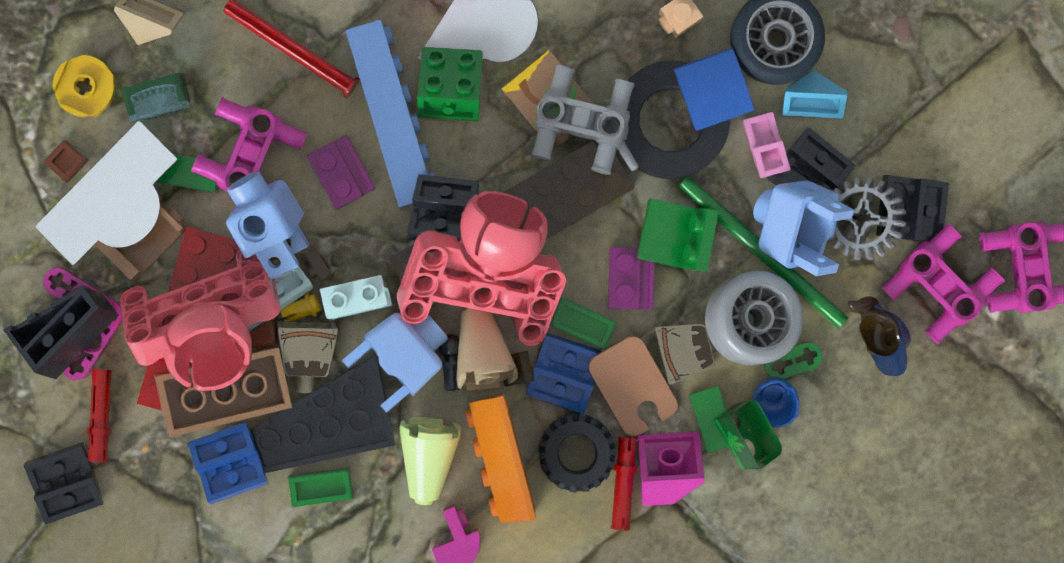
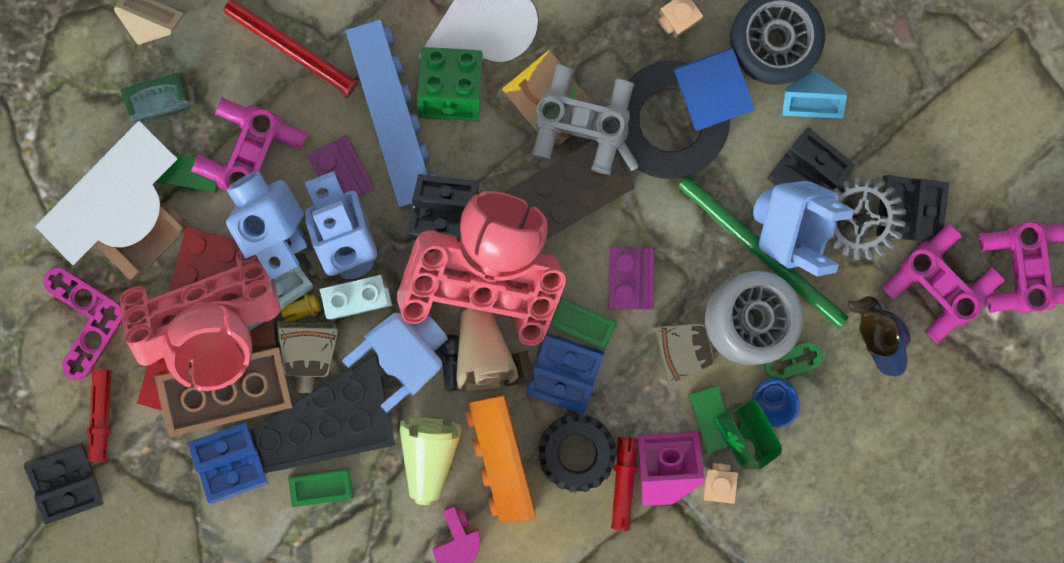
black wedge [3,286,119,379] -> none
copper tile [43,140,88,183] -> none
yellow plate [52,55,116,117] -> none
nougat piece [588,336,678,436] -> none
green bracket [637,199,719,272] -> none
bright pink slope [742,112,791,178] -> none
none -> light blue piece [305,171,378,279]
none -> light nougat brick [701,463,738,504]

